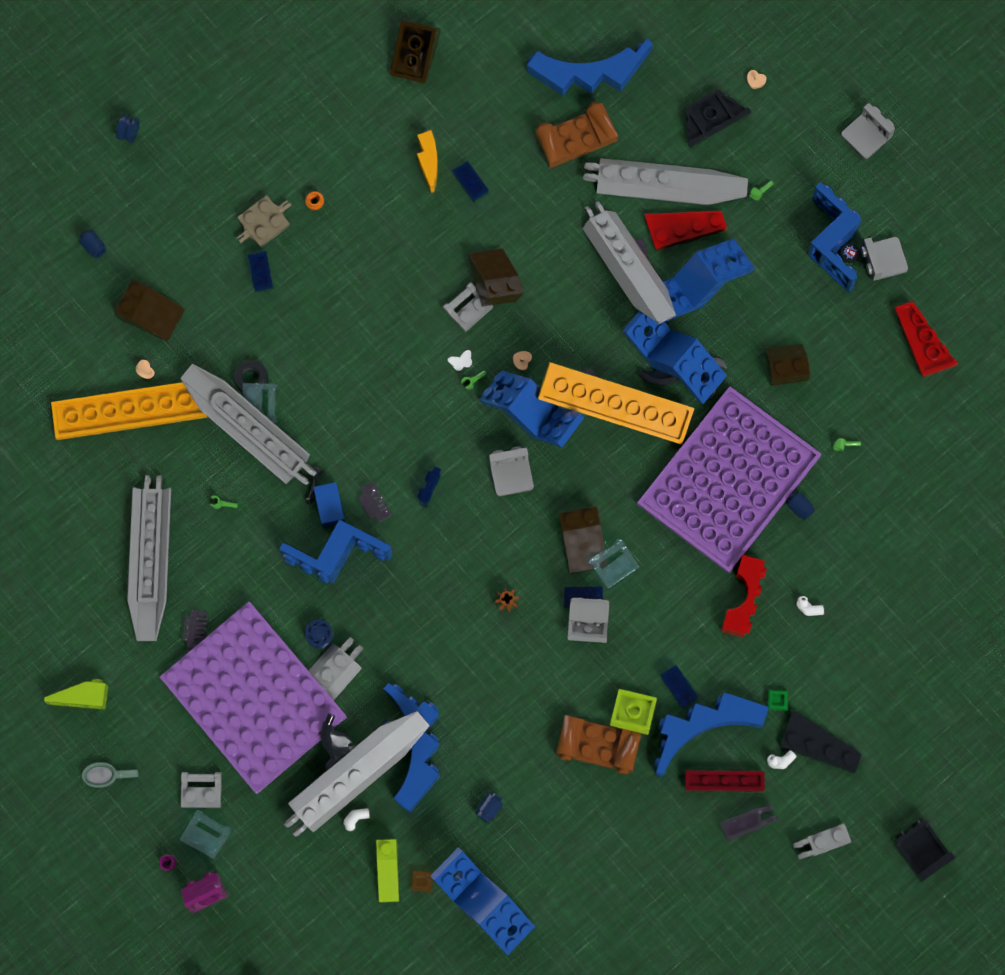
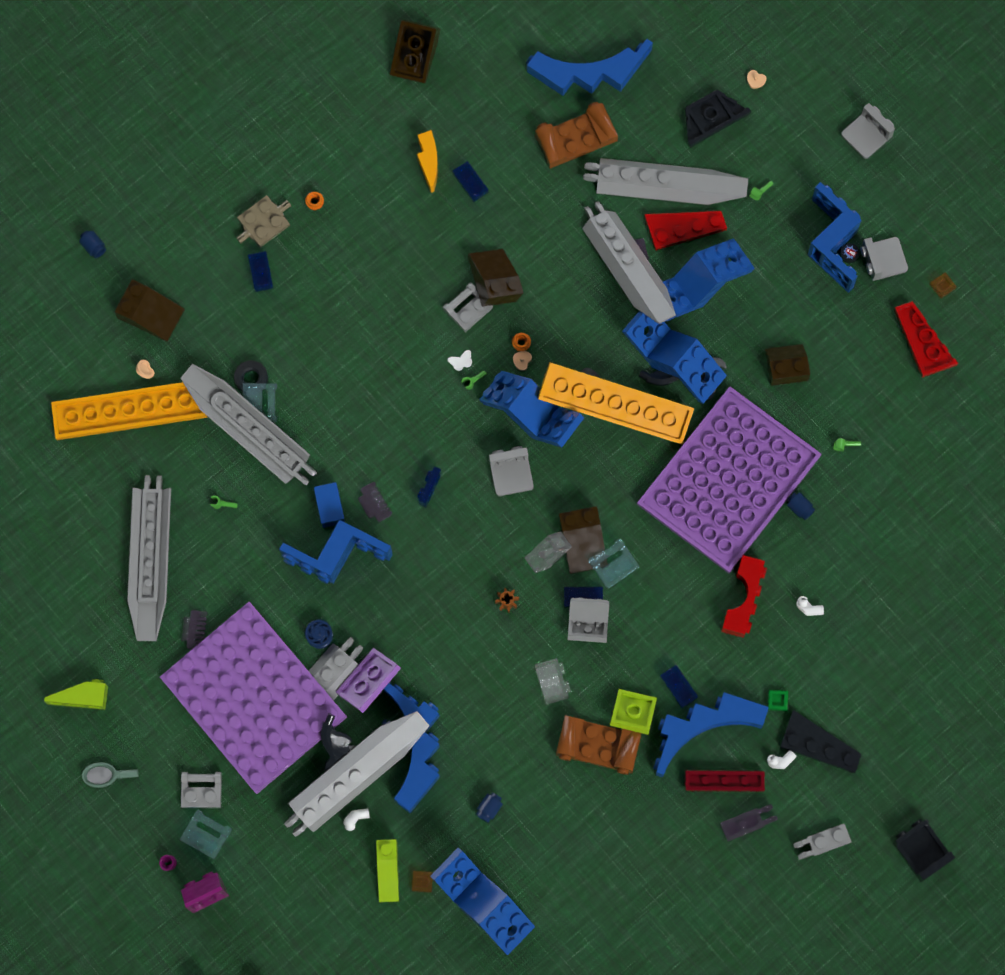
dark blue wheel [116,114,140,143] -> none
black hinge [306,467,322,505] -> none
none -> medium lavender plate [336,648,401,713]
none -> orange plate [512,333,531,351]
none -> clear brick [525,531,572,573]
none -> clear brick [535,658,571,705]
none -> clear orange tile [930,272,957,299]

